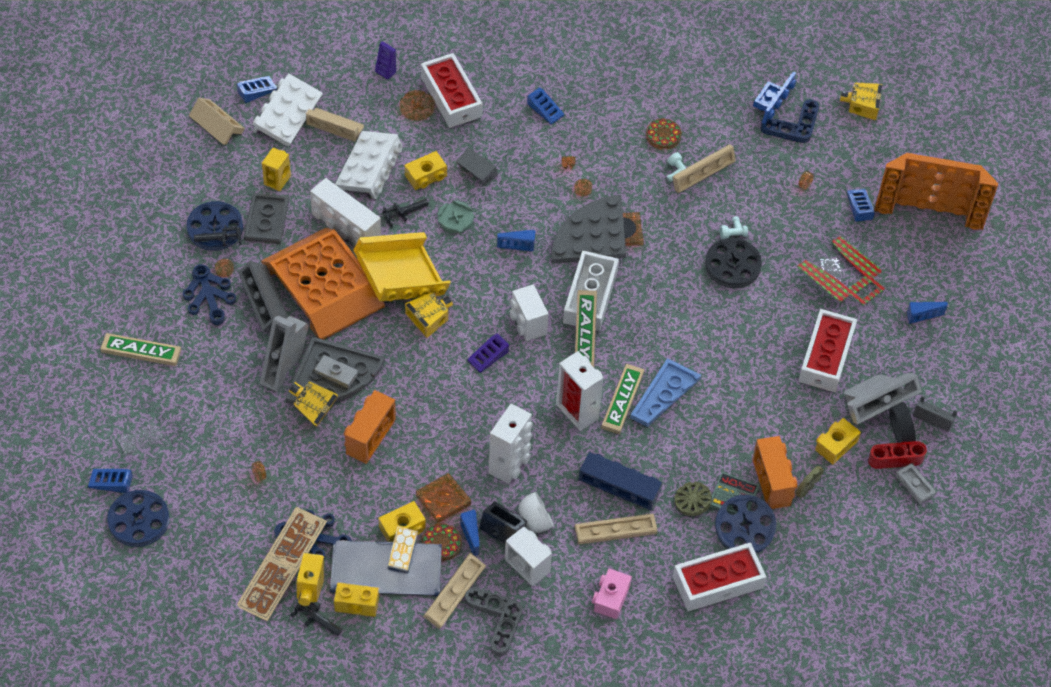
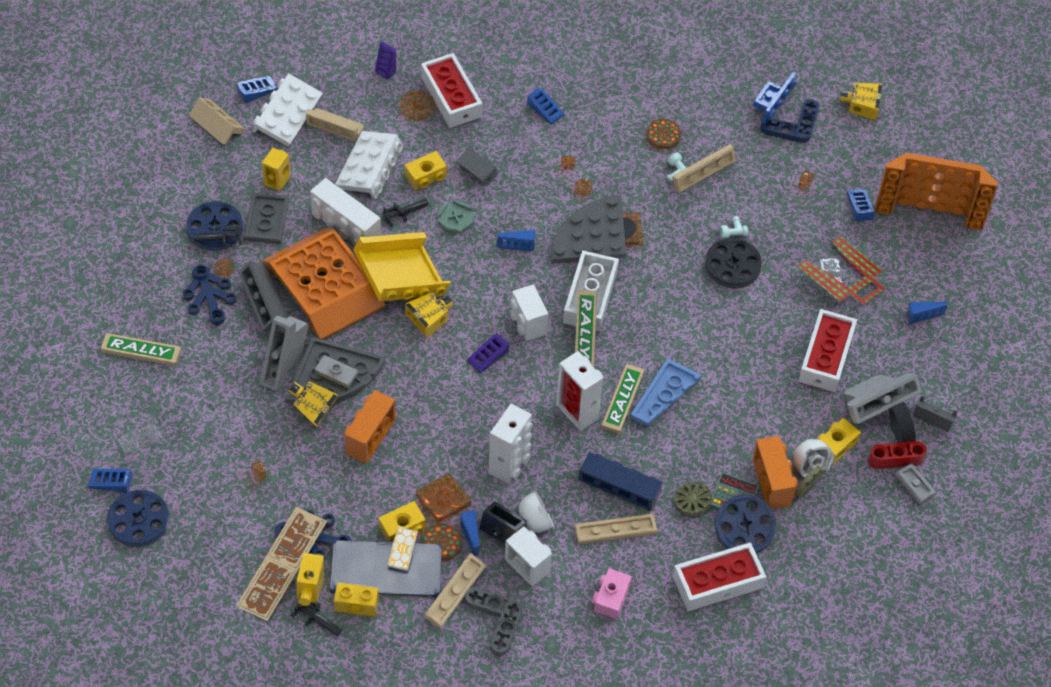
none -> white cylinder [793,439,834,478]

